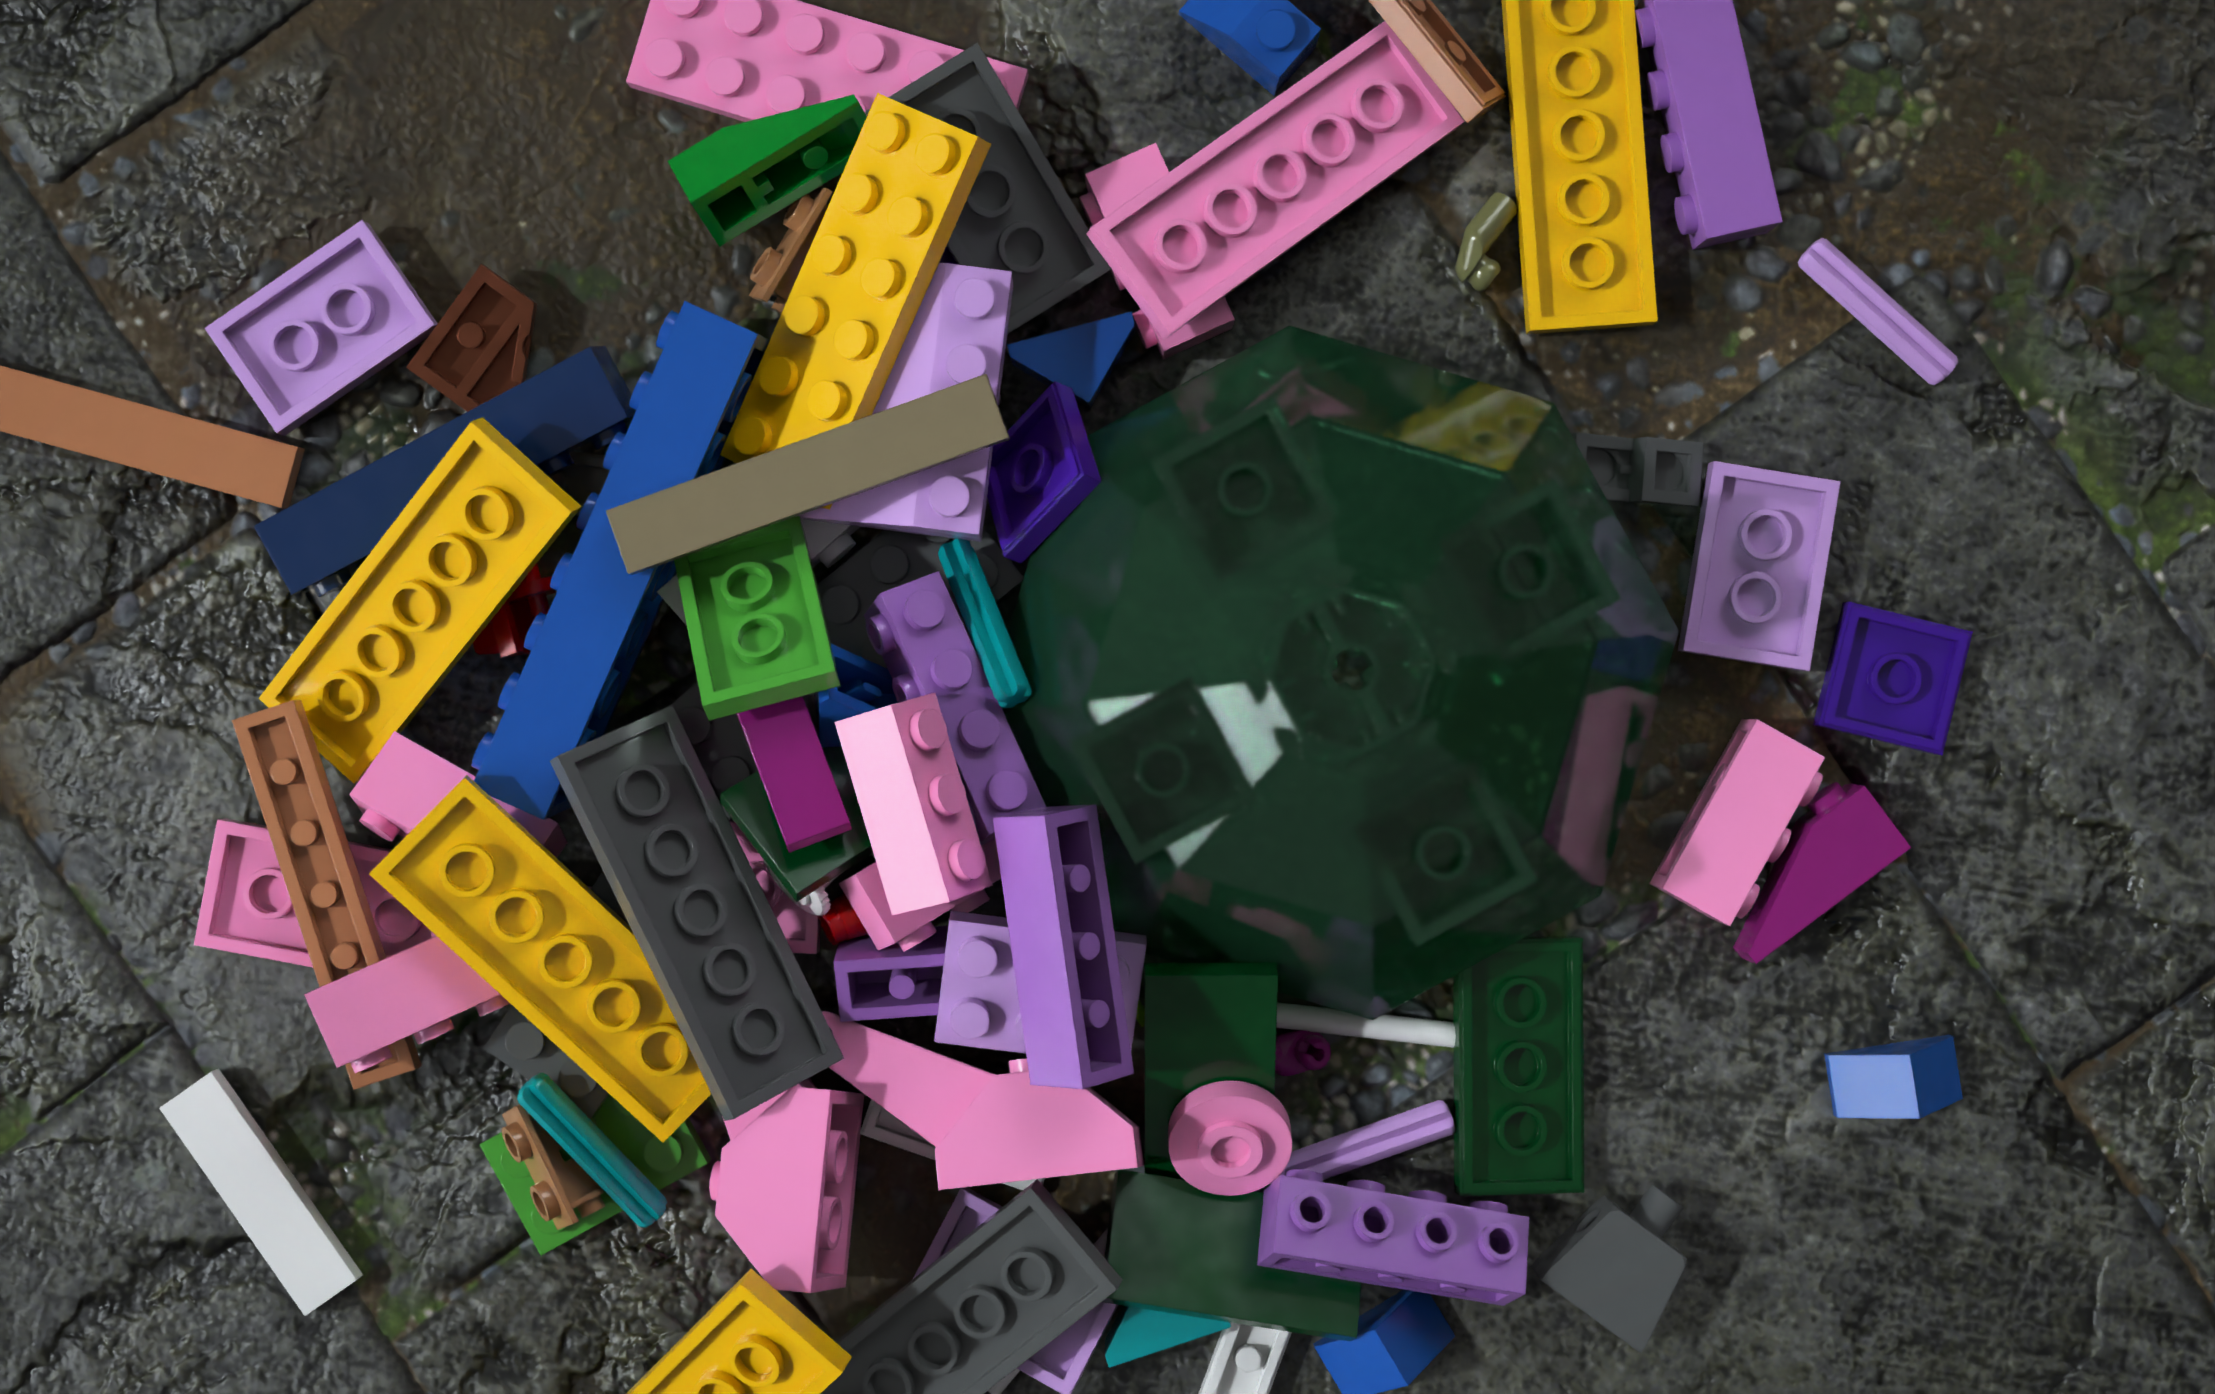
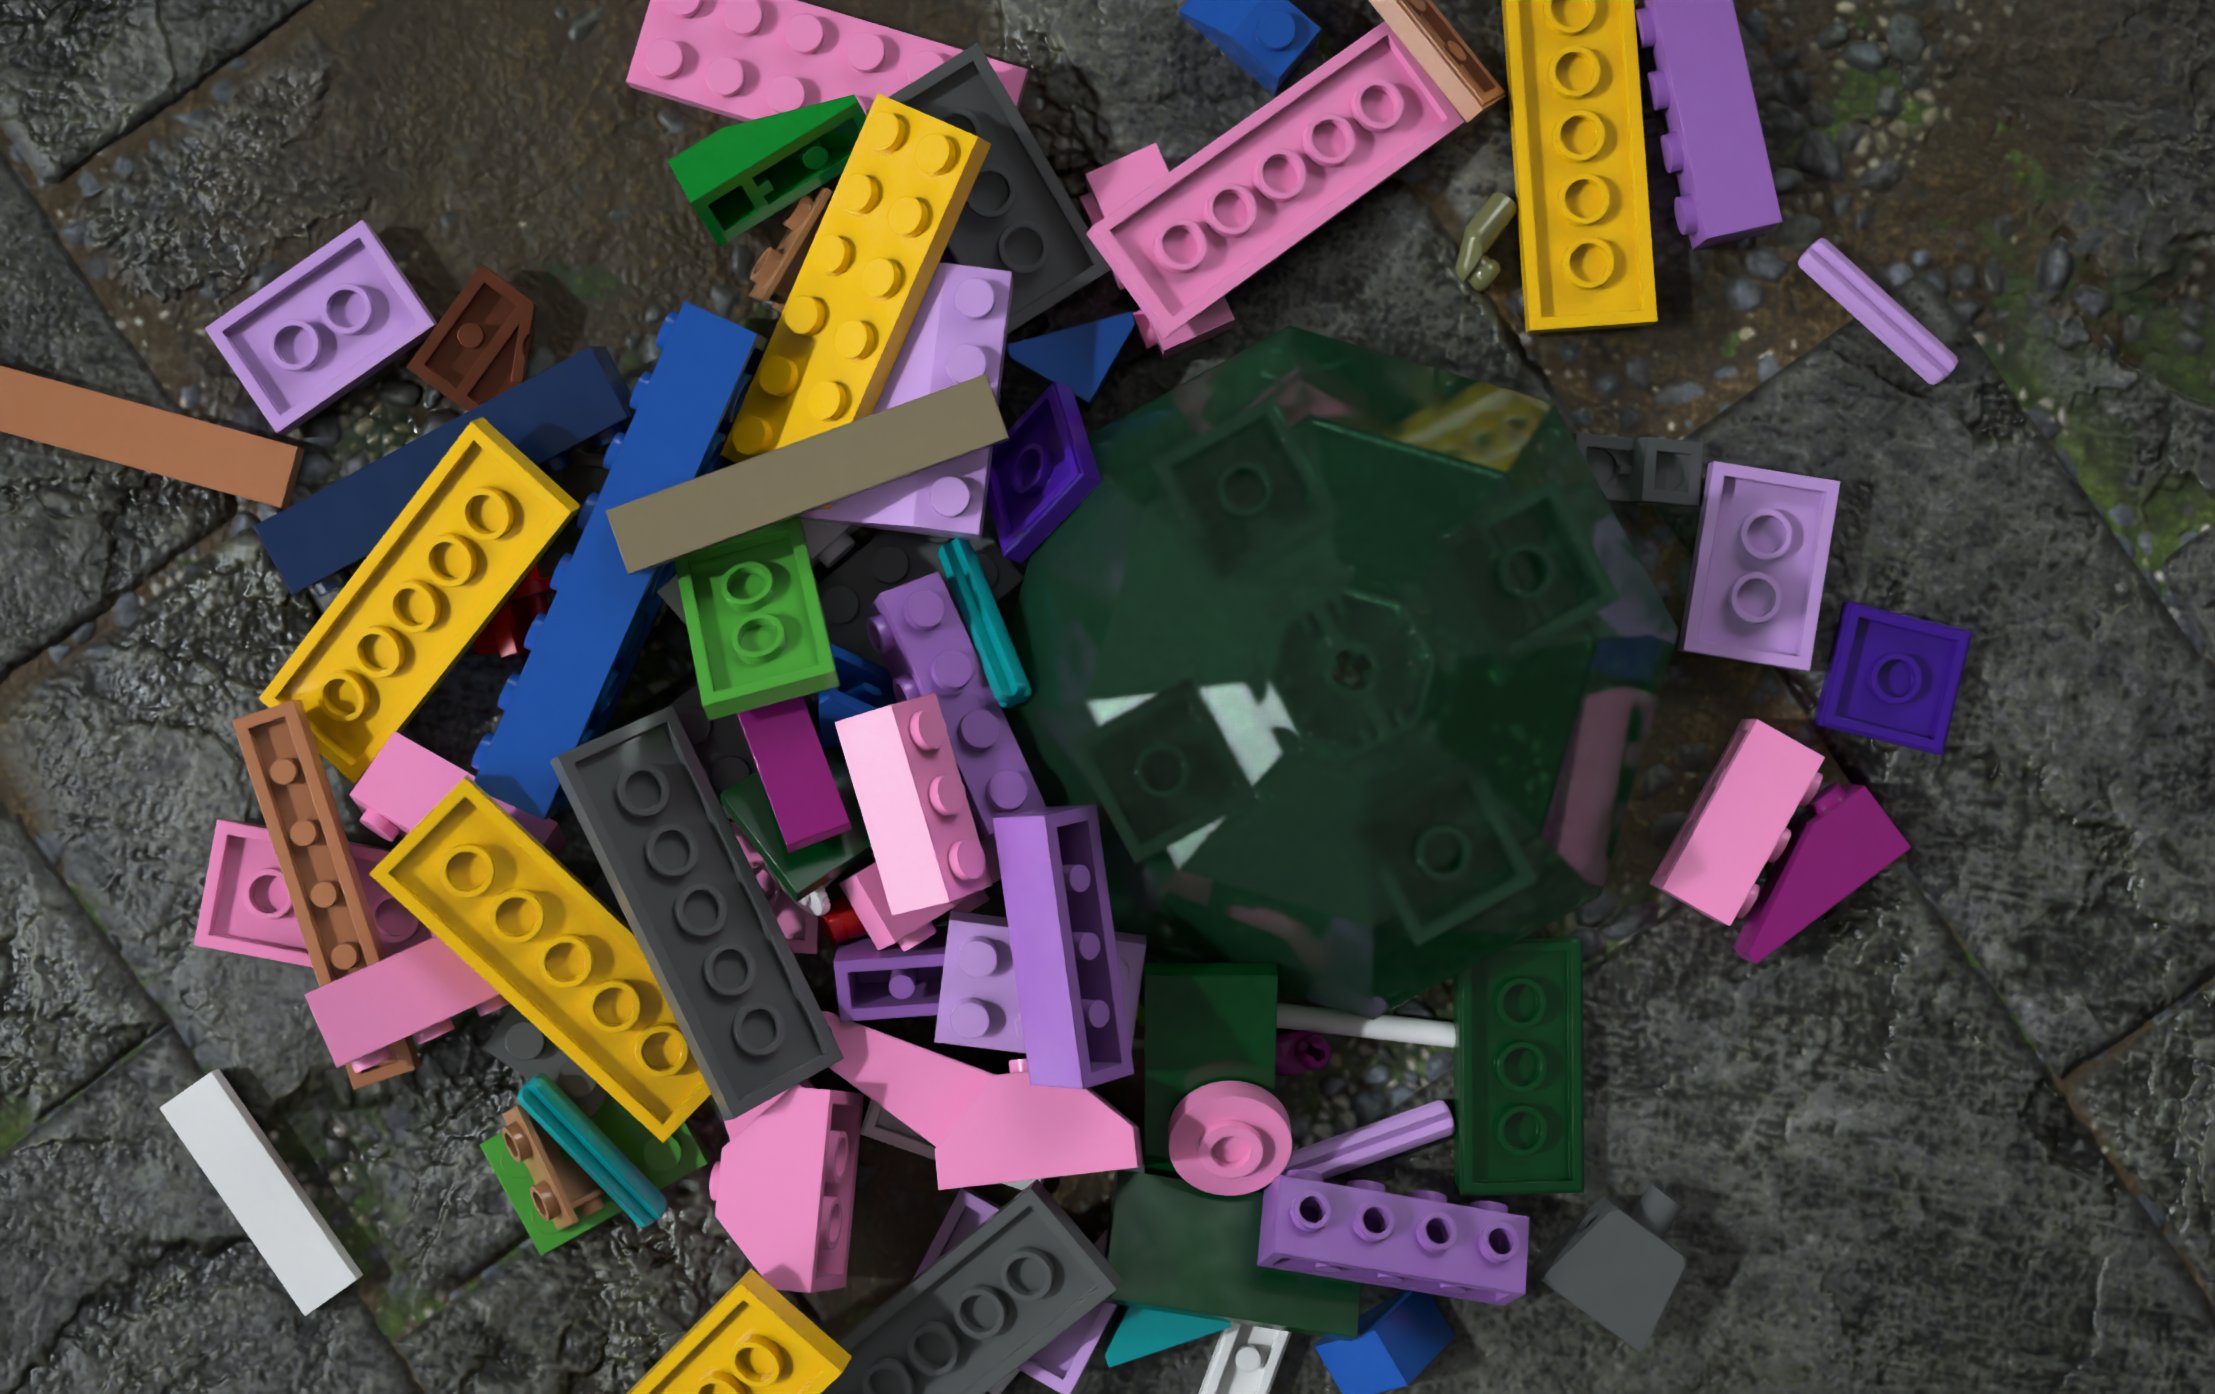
slope [1824,1035,1963,1119] -> none

